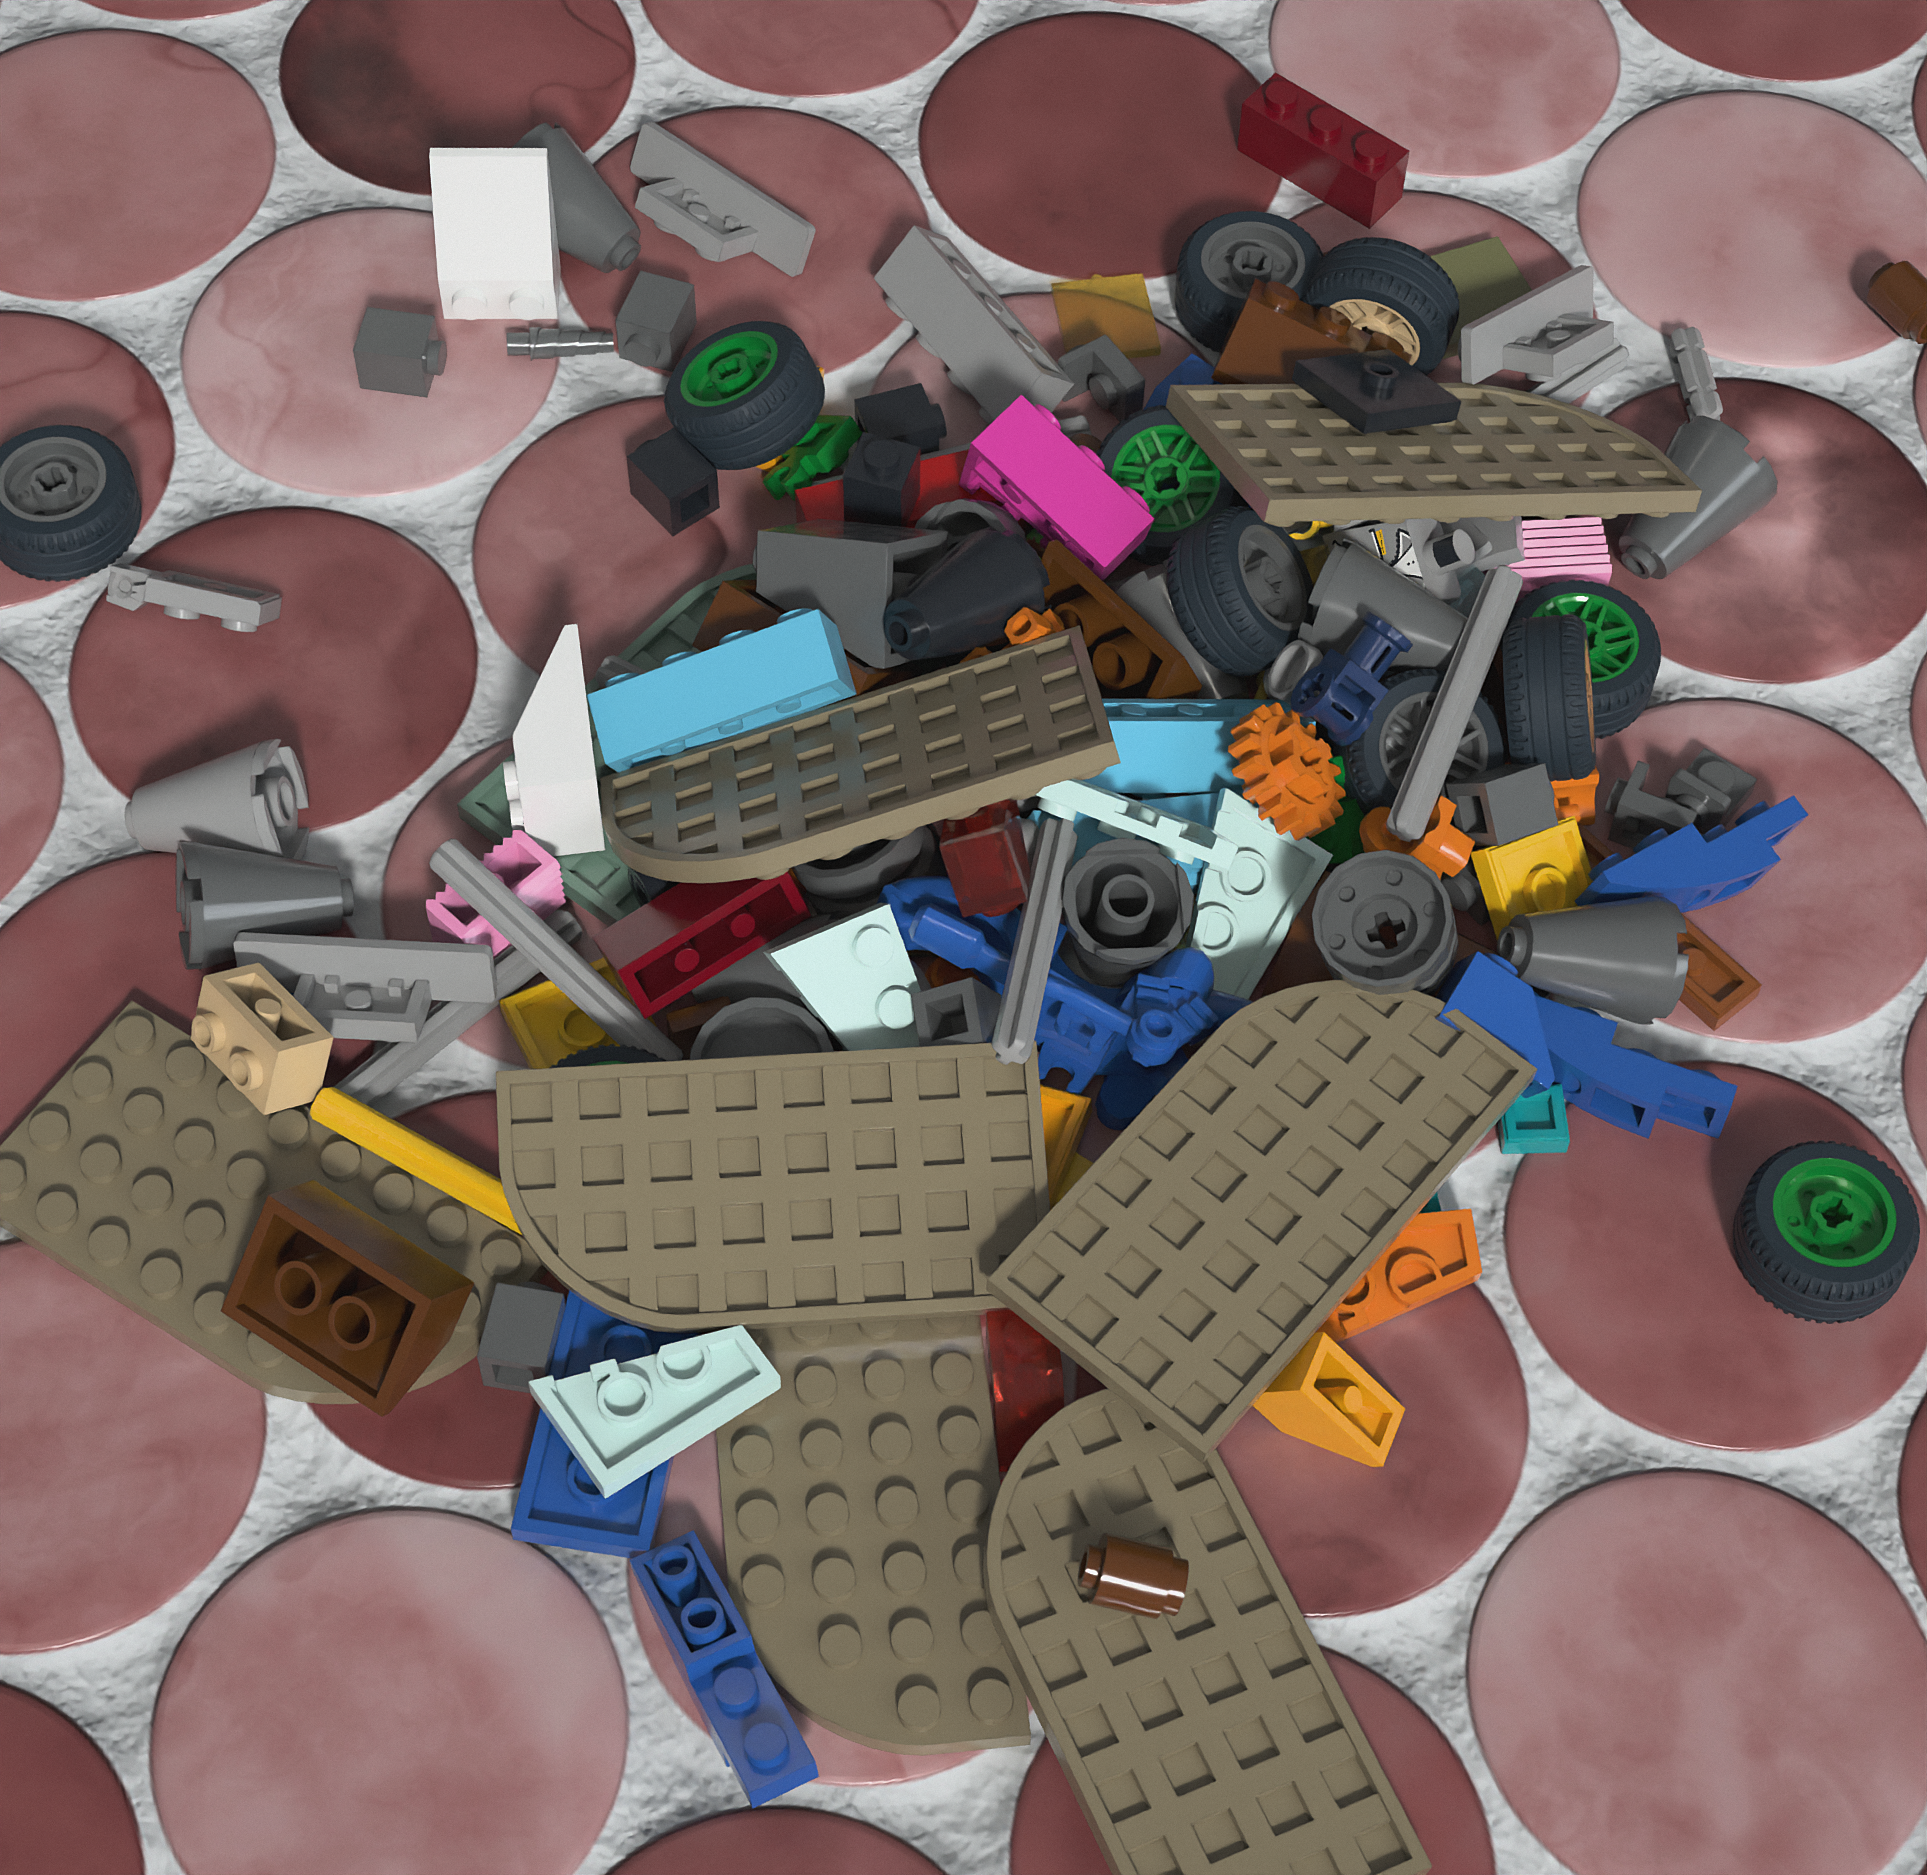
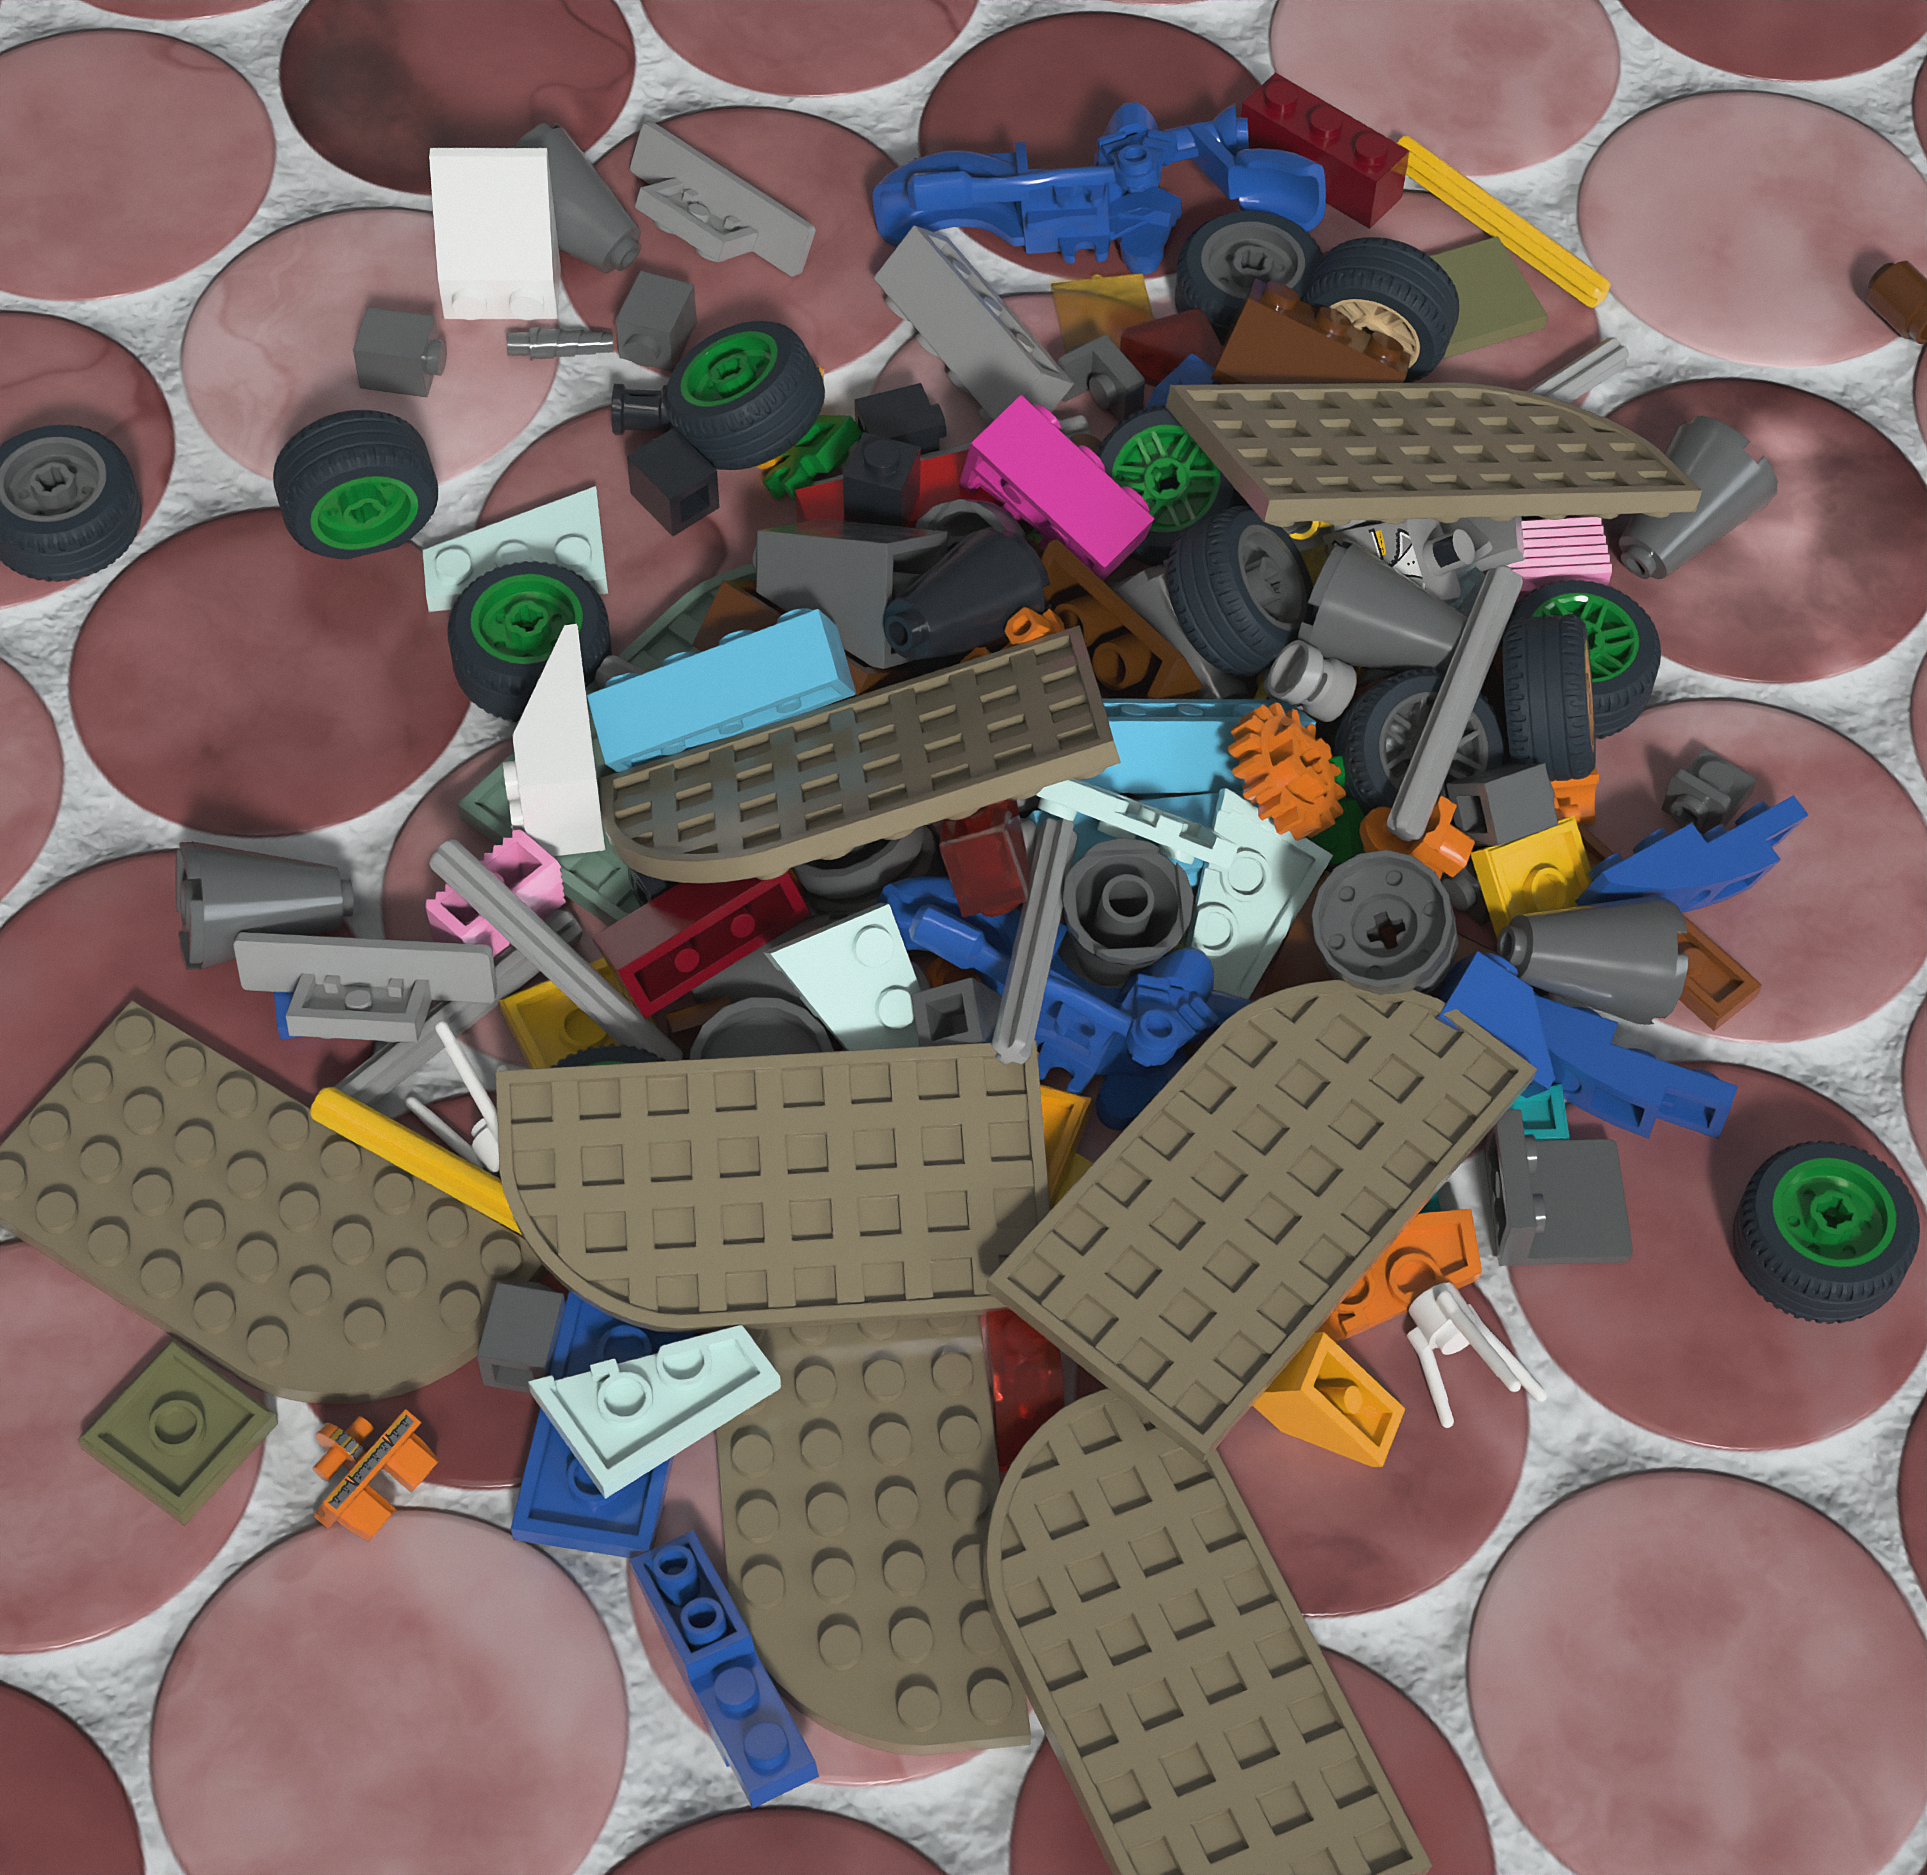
light grey hinge [106,563,282,632] -> none
light grey cone [124,739,309,860] -> none
tan brick [191,962,334,1115] -> none
reddish brown slope [221,1180,475,1417] -> none
reddish brown brick [1077,1533,1189,1619] -> none
dark blue connector [1290,611,1413,746] -> none
black plate [1292,349,1461,434] -> none
light grey bracket [1458,265,1614,385] -> none
dark grey bracket [1604,760,1698,849] -> none
light grey axle [1668,326,1723,422] -> none
none -> olive tile [77,1339,278,1526]
none -> black wheel [273,410,438,560]
none -> orange hips [312,1409,439,1542]
none -> white plant [405,1021,509,1179]
none -> light aqua wing [423,486,608,612]
none -> wheel [447,561,612,722]
none -> black bush [611,383,674,435]
none -> blue piece [872,101,1326,275]
none -> clear red slope [1120,308,1222,387]
none -> yellow axle [1396,136,1611,308]
none -> white plant [1407,1282,1547,1428]
none -> dark grey bracket [1484,1109,1633,1266]

